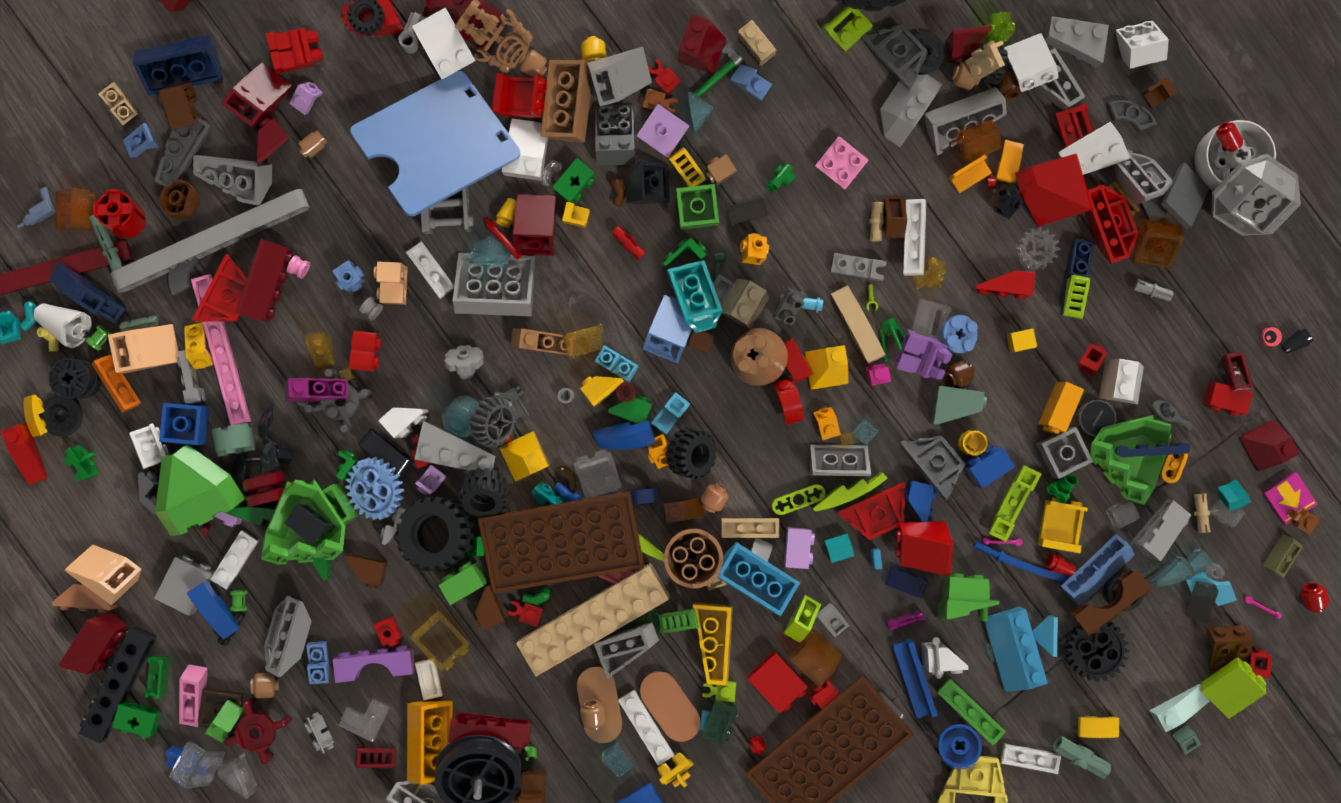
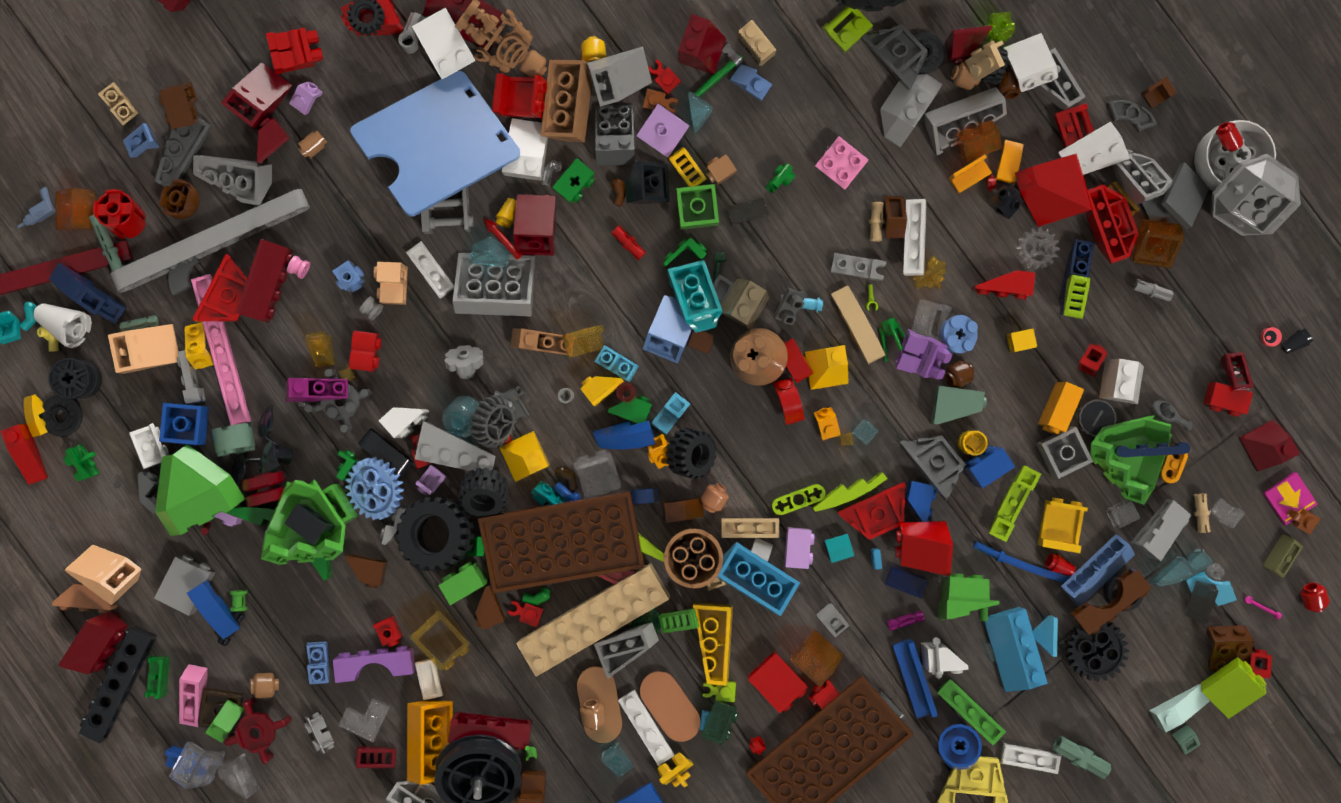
bright green bush [86,325,111,351] -> none
orange plate [92,354,141,413] -> none
green brick [112,701,163,739] -> none
dark blue slope [133,35,223,96] -> none
white plate [210,530,259,590] -> none
light grey wedge [264,596,312,677] -> none
yellow panel [562,202,590,228] -> none
light orange brick [740,233,769,265] -> none
lime slope [784,595,821,643] -> none
light grey slope [810,444,871,476] -> none
dark pink brick [865,364,891,386] -> none
dark pink hinge [982,538,1023,546] -> none
light grey wedge [1043,16,1109,68] -> none
green plate [1047,473,1078,504] -> none
yellow slope [1078,716,1119,738] -> none
white slope [1116,21,1169,69] -> none
teal piece [1217,480,1251,511] -> none

